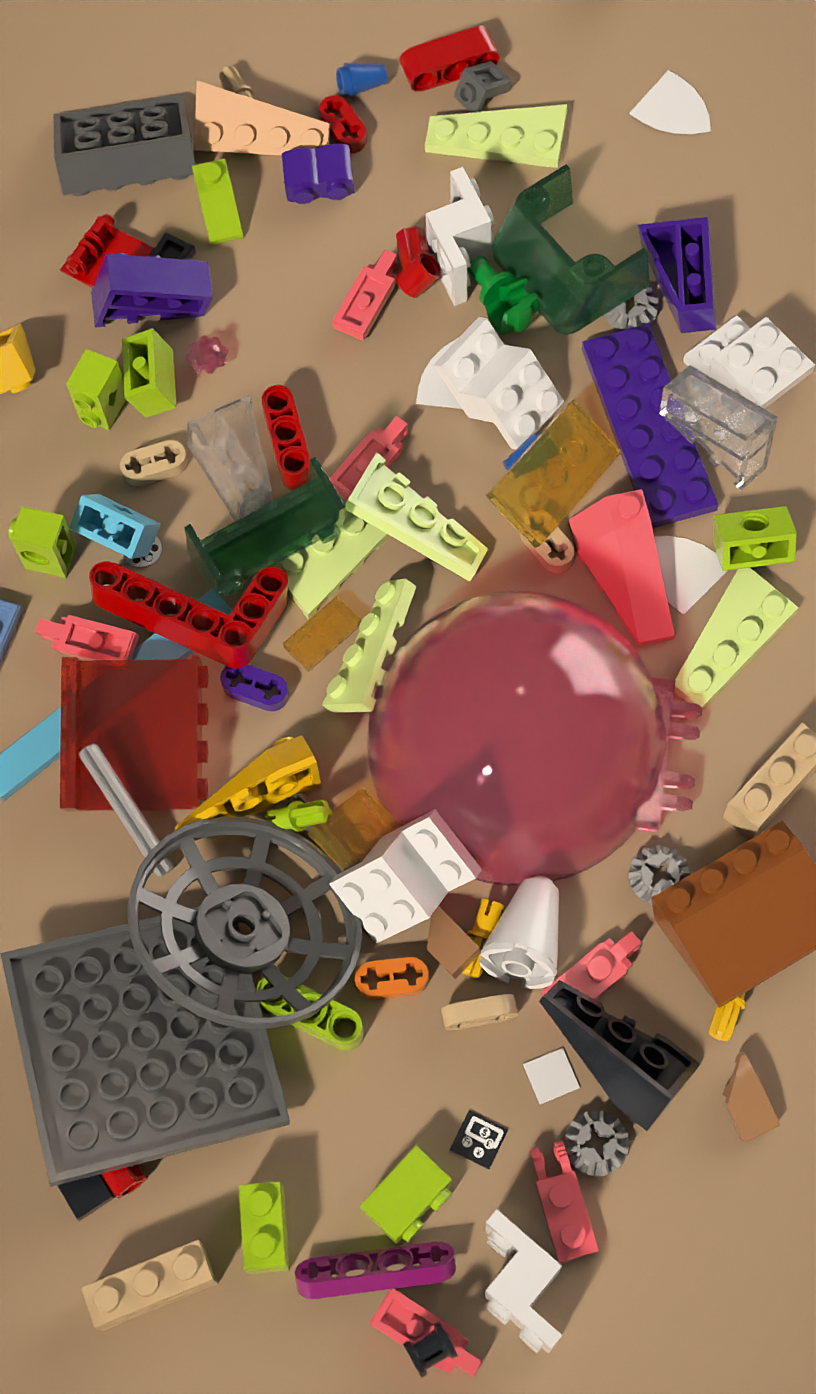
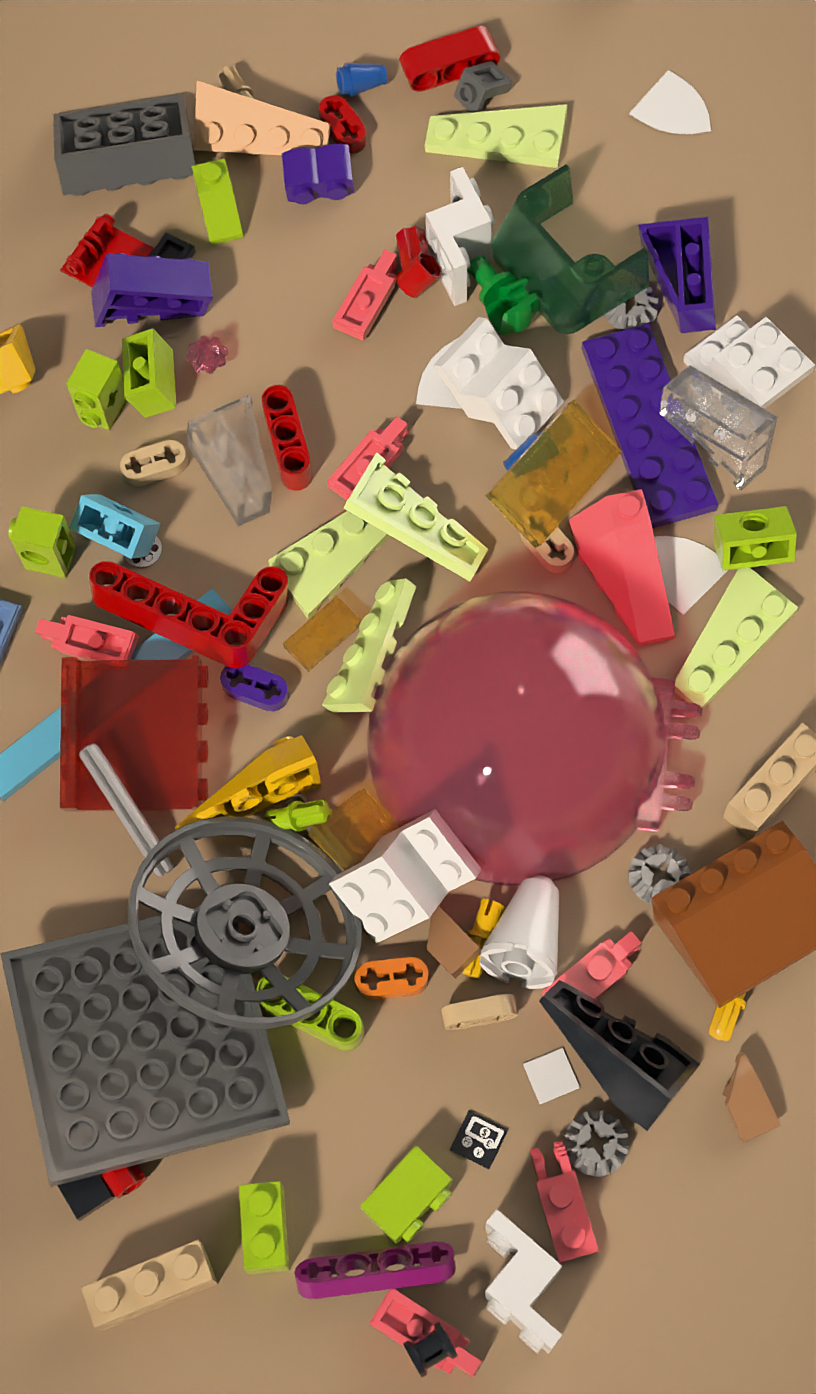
clear green windscreen [184,457,346,596] -> none

